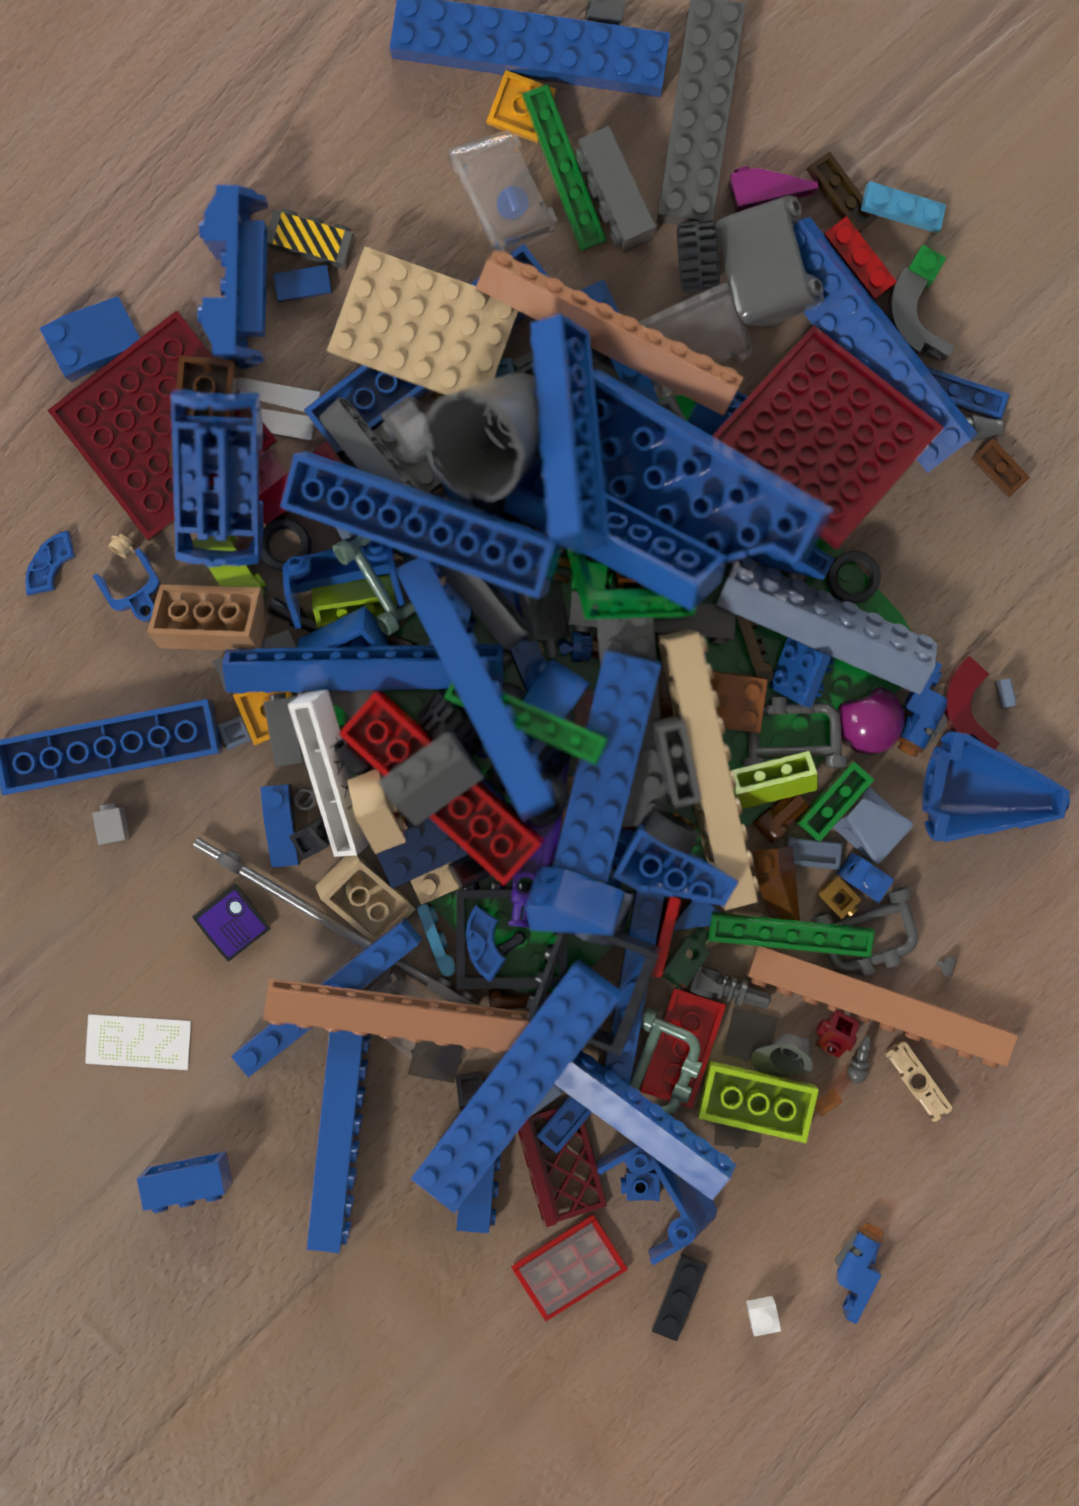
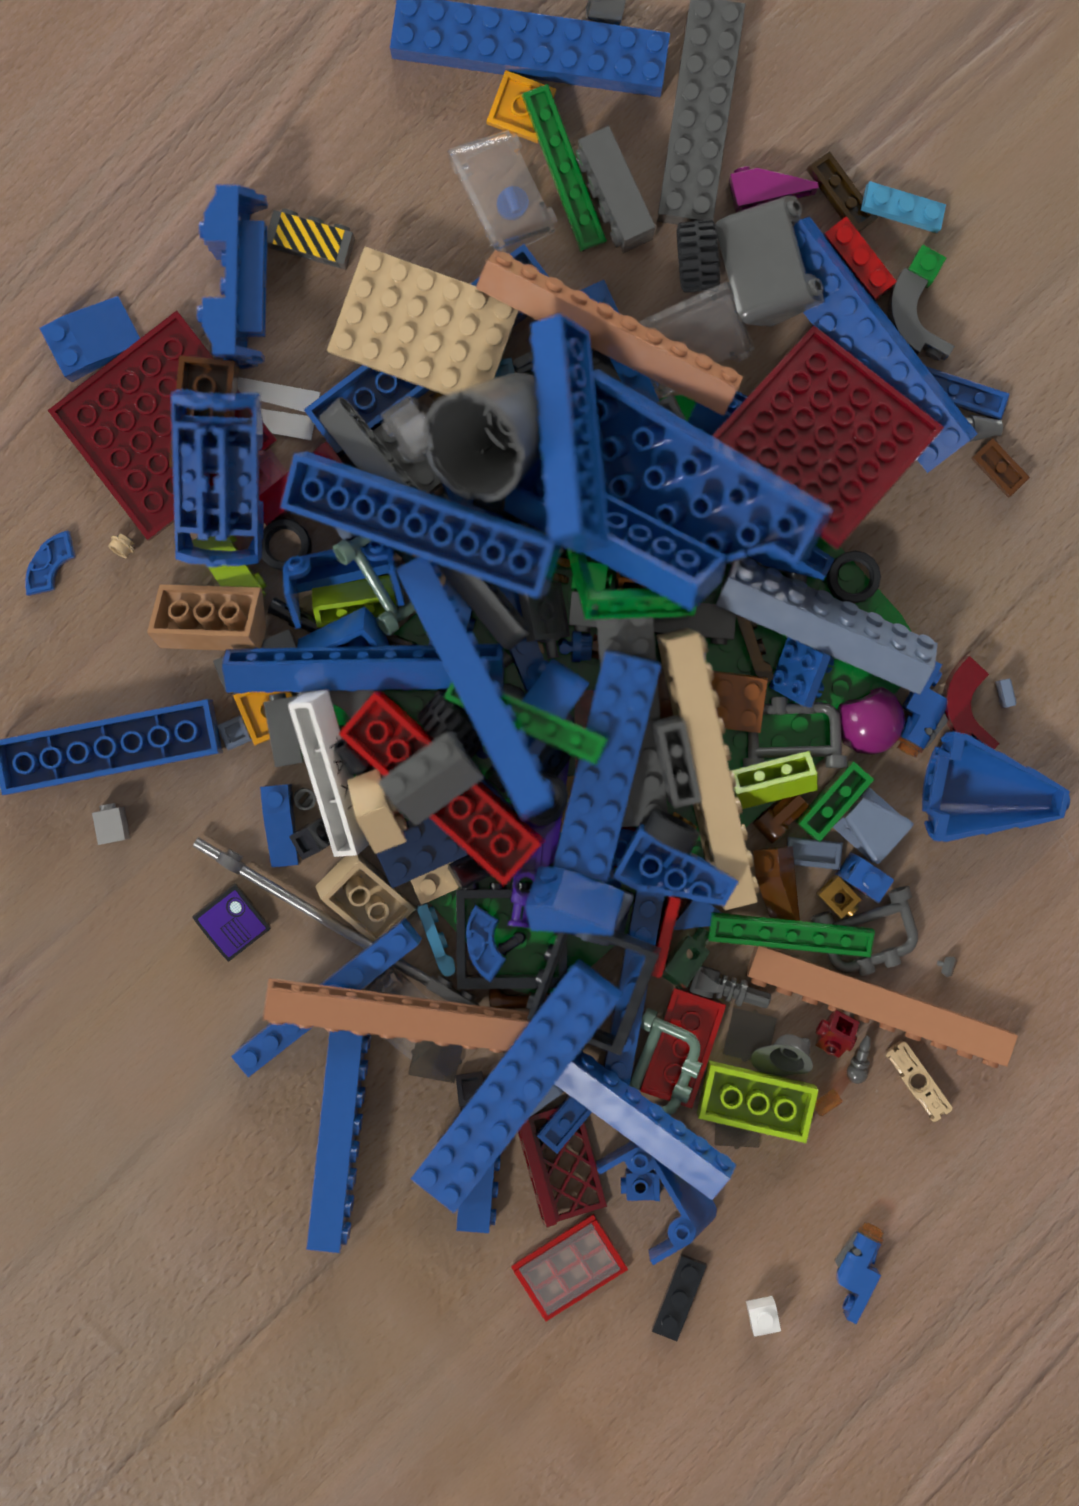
white sticker [85,1014,191,1070] -> none
blue piece [92,548,161,623] -> none
blue brick [136,1151,233,1213] -> none
blue tile [273,265,332,302] -> none

